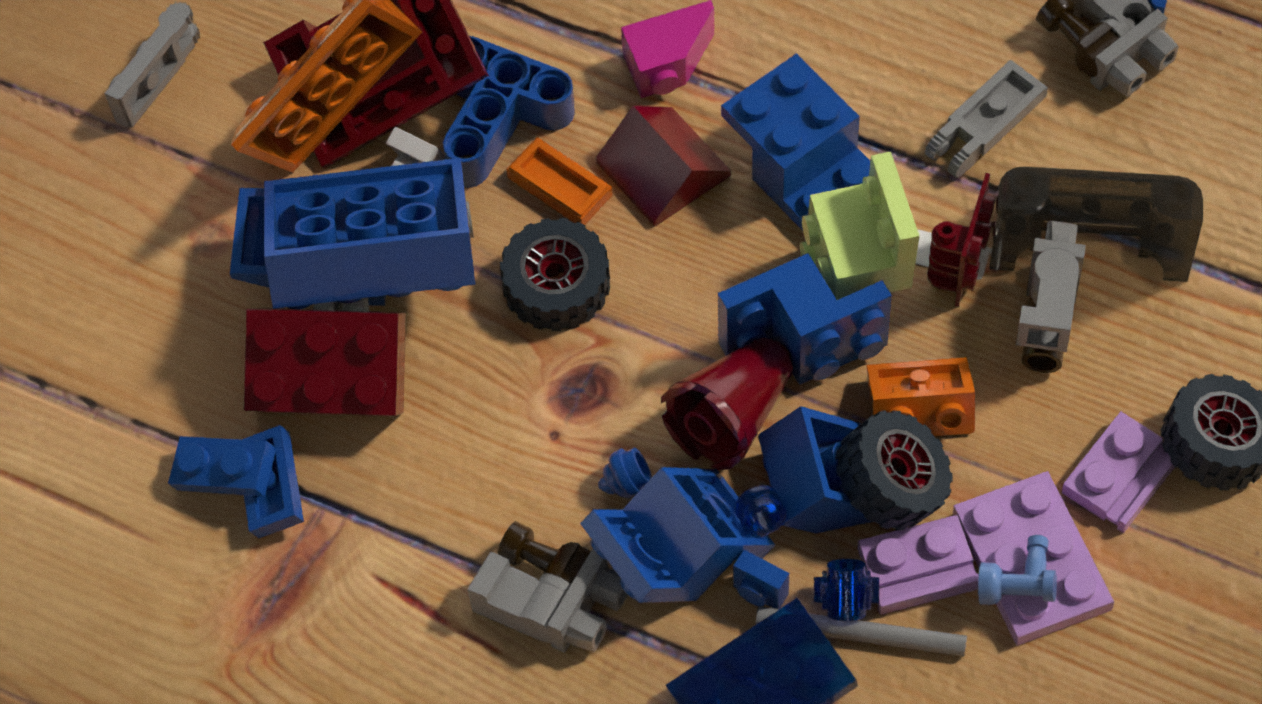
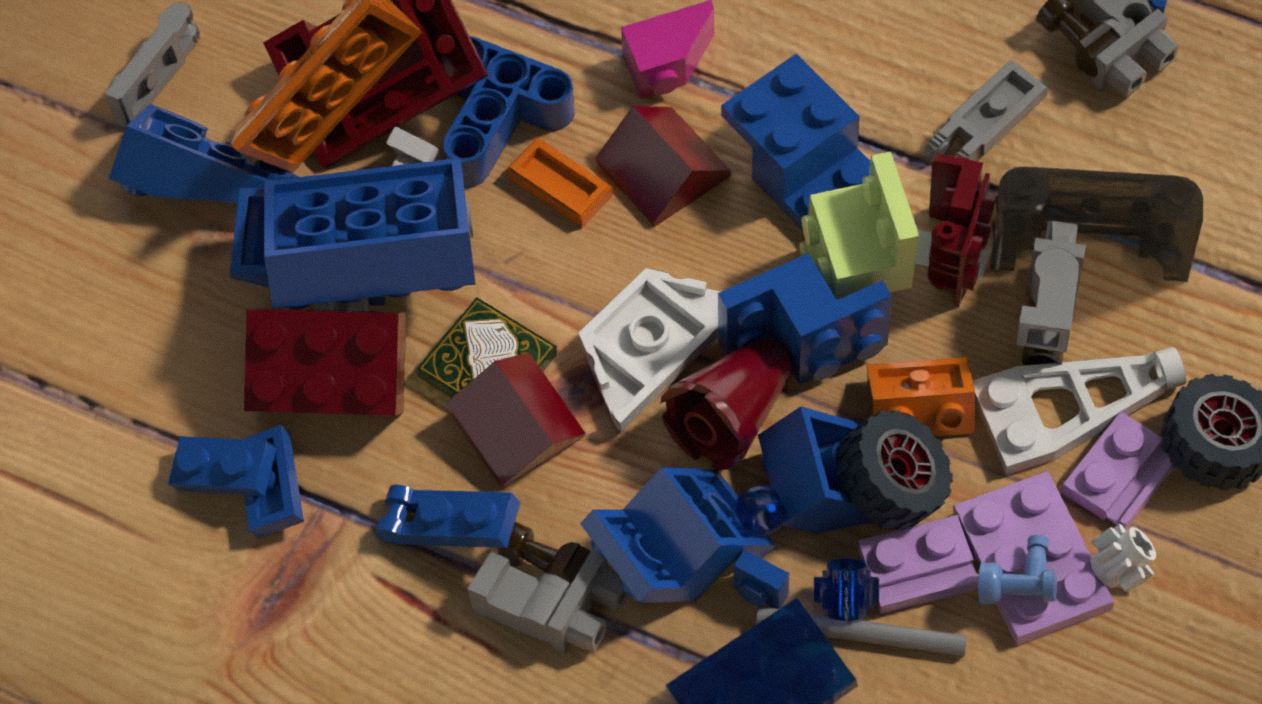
black wheel [500,218,610,331] -> none
blue plate [598,448,652,498] -> none
none -> blue wedge [109,103,299,203]
none -> blue plate [375,484,521,548]
none -> tile [417,297,557,398]
none -> dark red slope [445,353,586,488]
none -> white wing [578,268,720,432]
none -> dark red bracket [929,153,983,227]
none -> white plate [972,347,1186,476]
none -> white gear [1090,524,1156,592]

